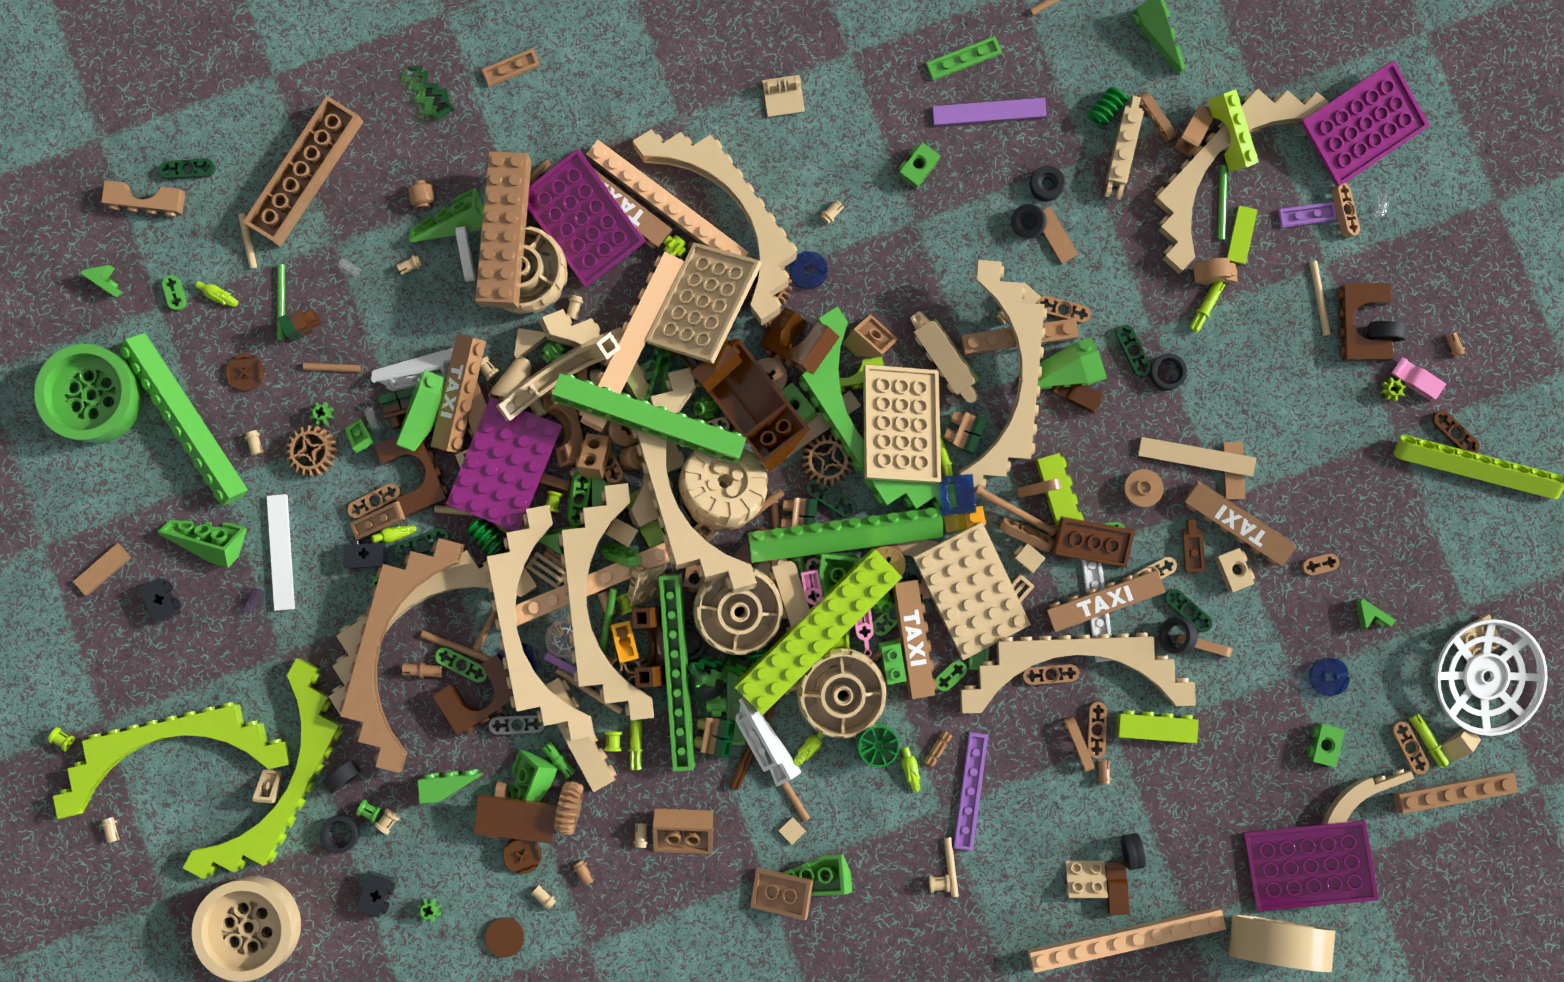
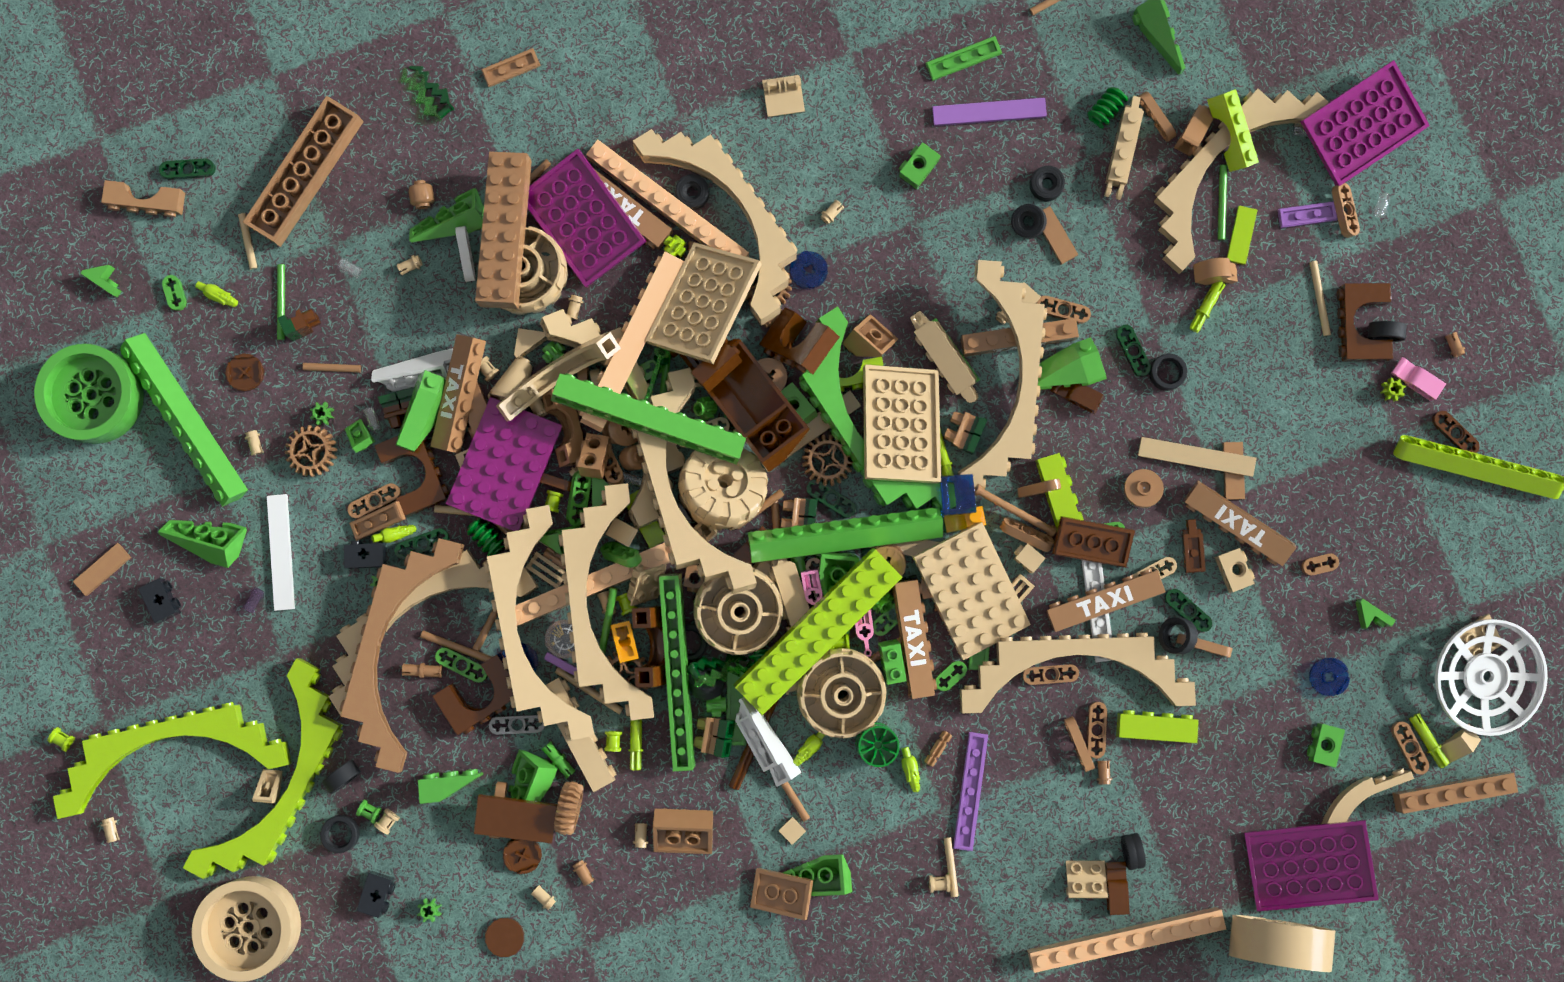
none -> black tyre [675,174,709,210]

